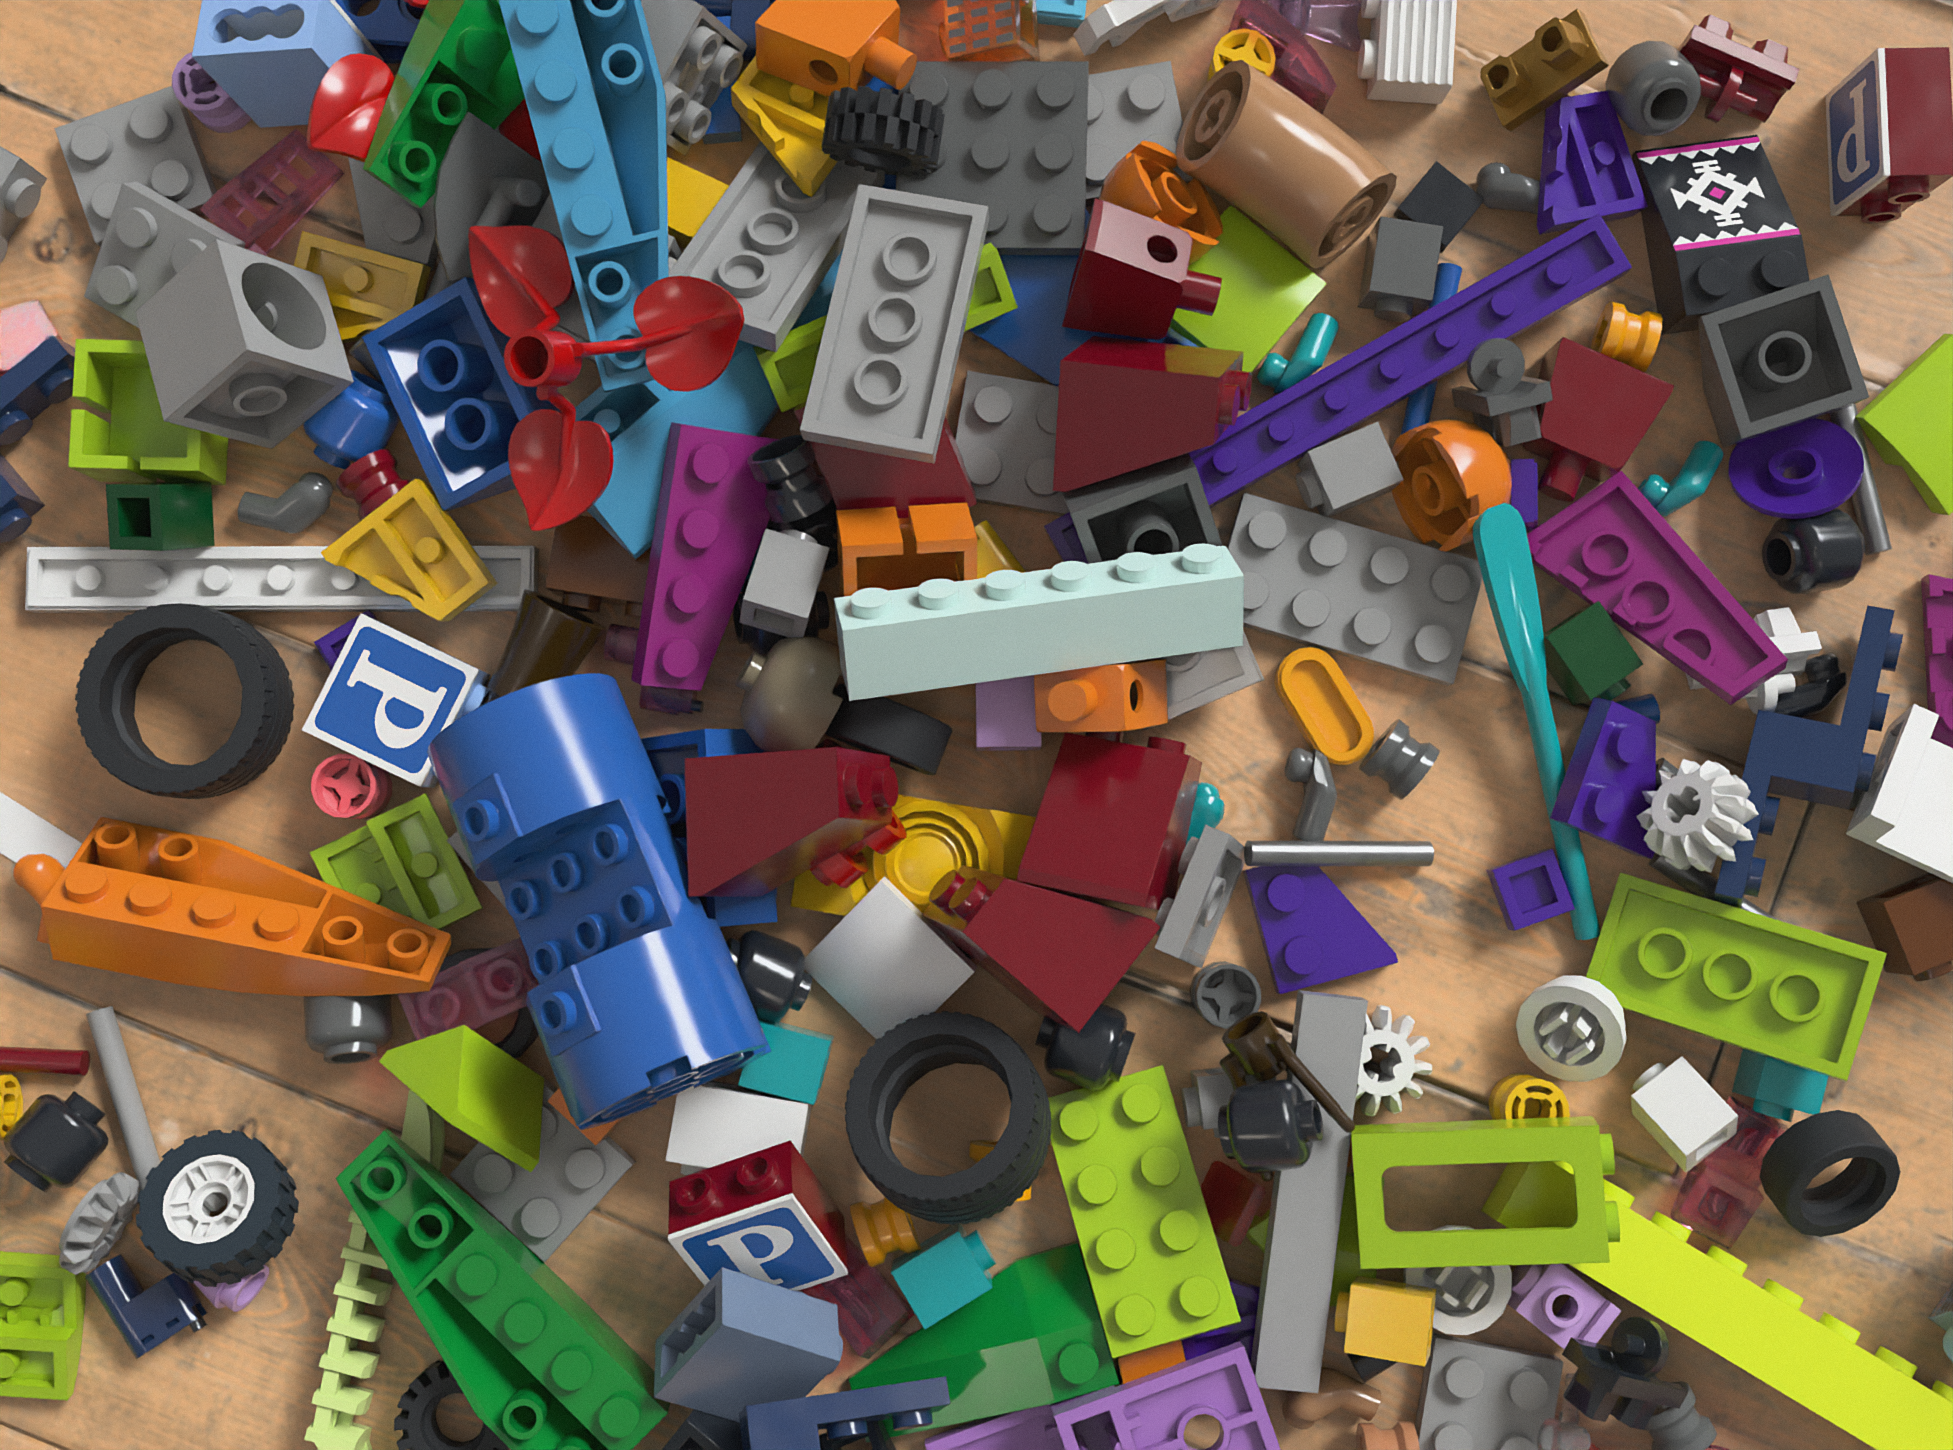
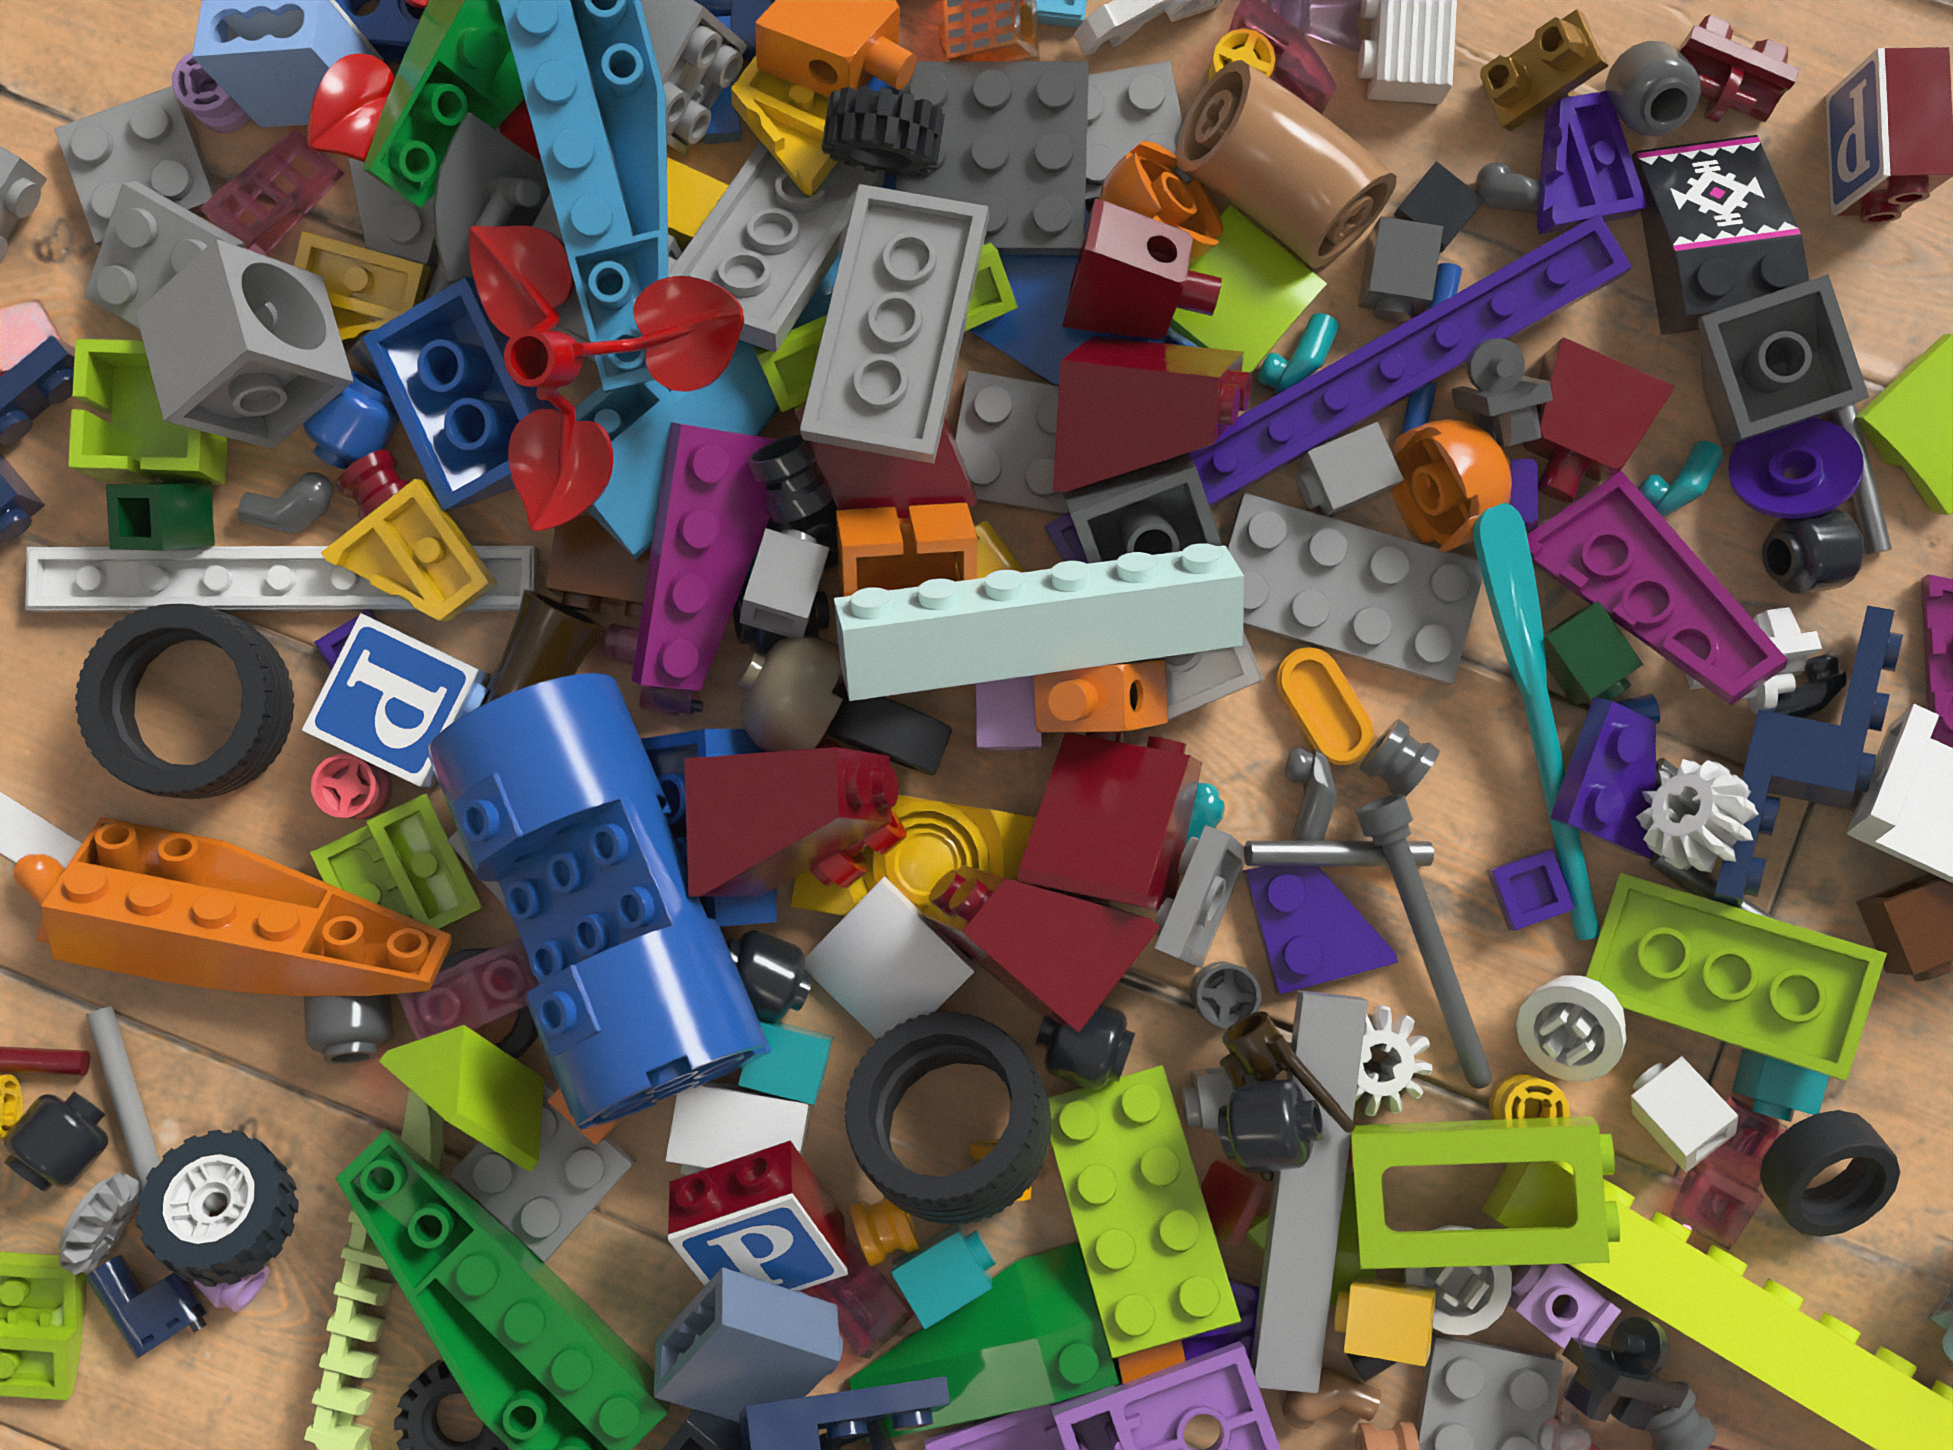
light orange wheel [1590,301,1663,372] -> none
none -> dark grey piece [1355,794,1492,1089]

